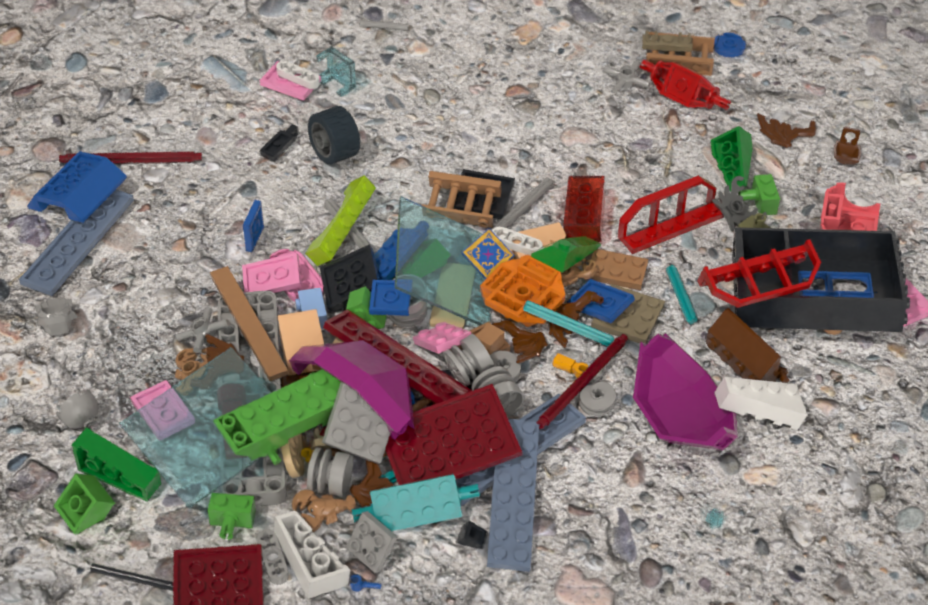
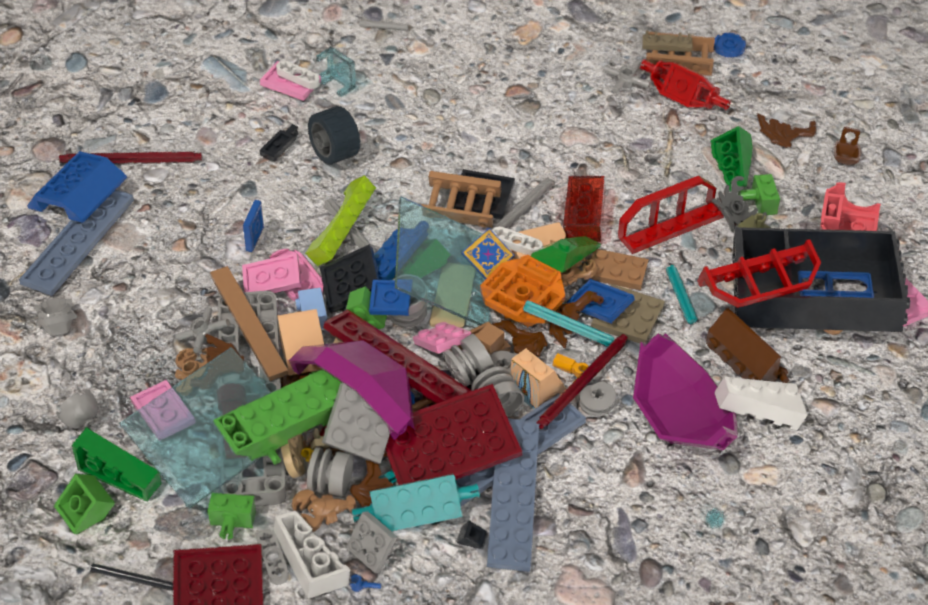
none -> light nougat slope [511,349,566,409]

